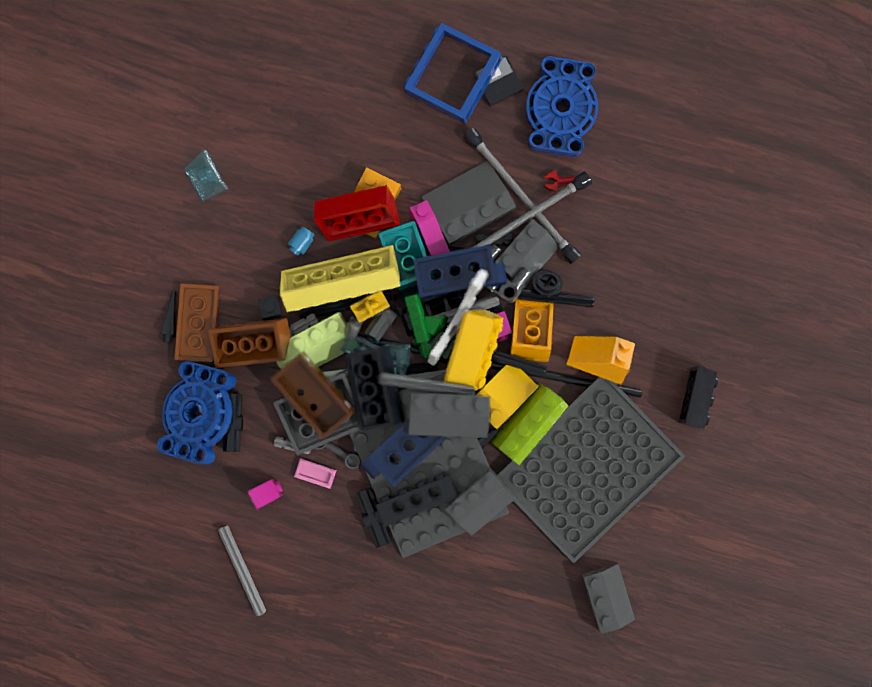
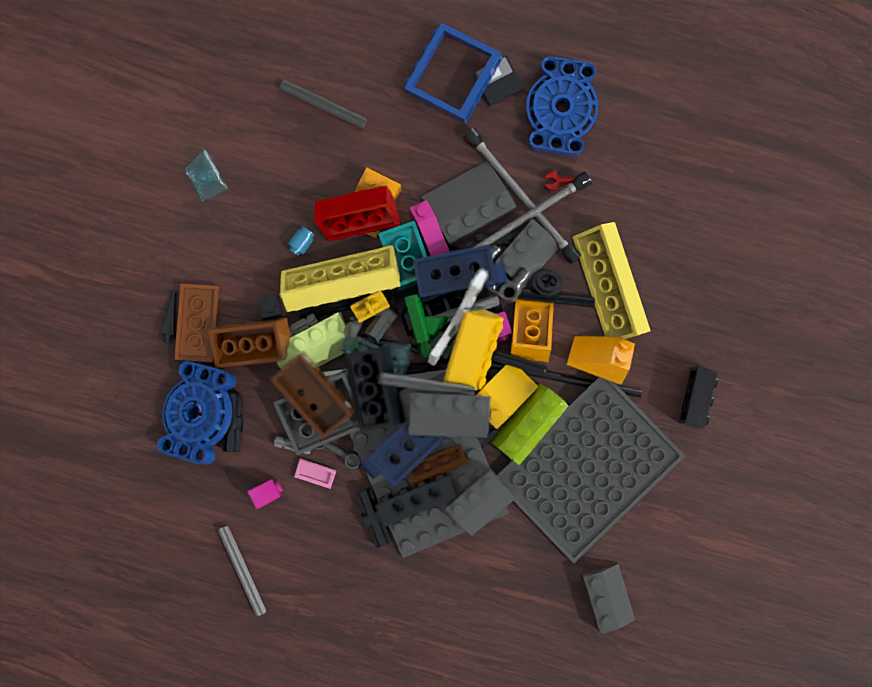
none -> dark grey axle [279,80,367,128]
none -> reddish brown plate [409,444,468,485]
none -> light yellow slope [573,222,651,340]

